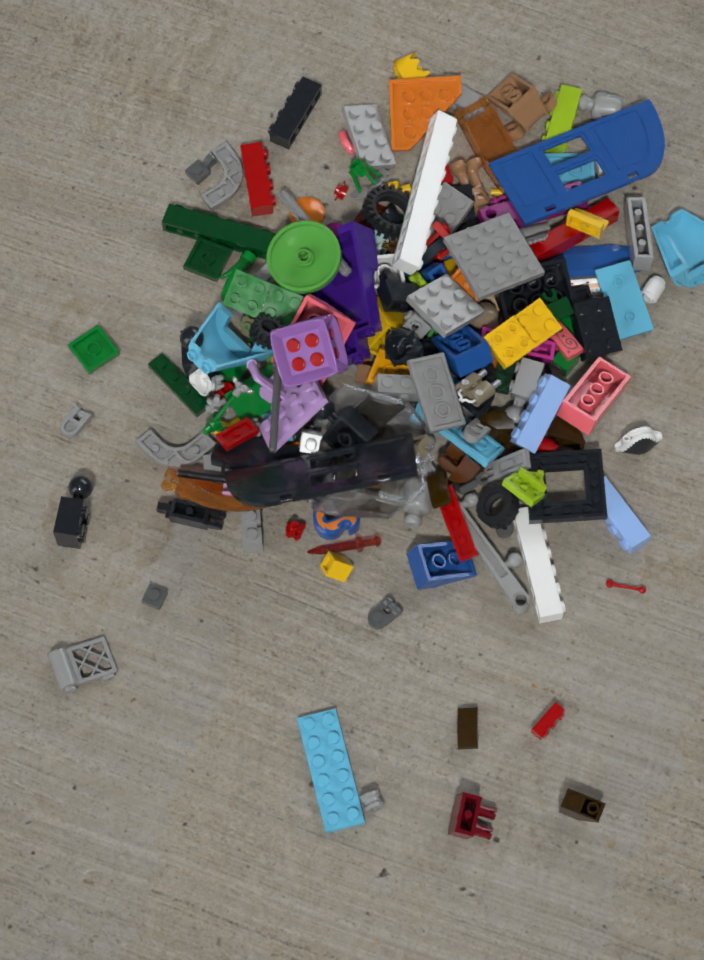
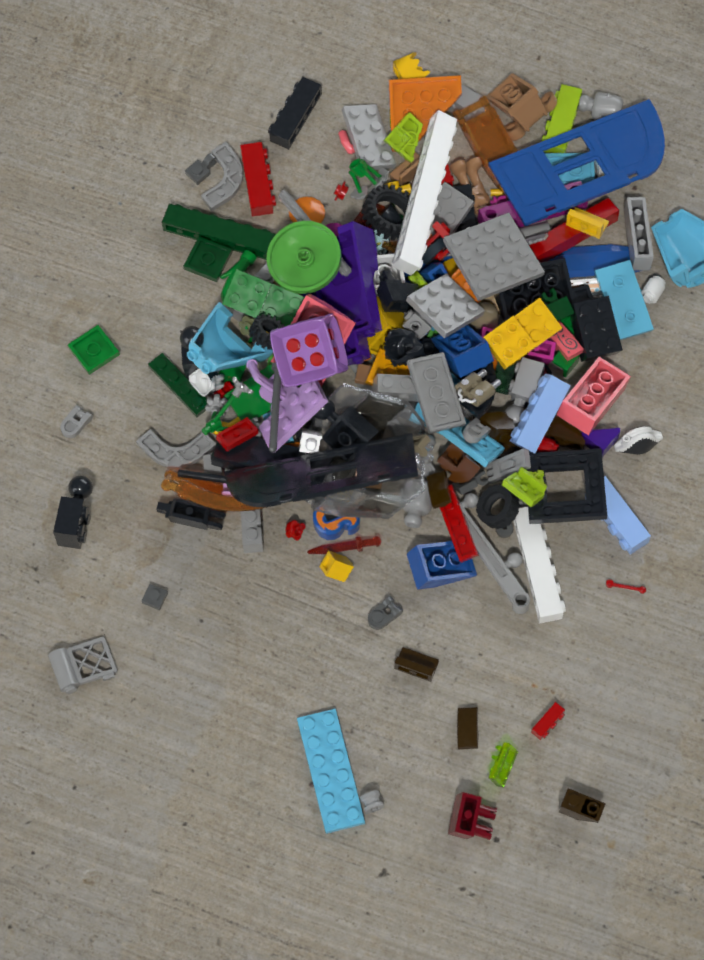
none -> lime slope [383,112,423,163]
none -> medium nougat panel [389,152,420,187]
none -> dark brown panel [394,647,439,682]
none -> clear neon green plate [488,742,518,788]
none -> dark purple slope [581,428,620,457]

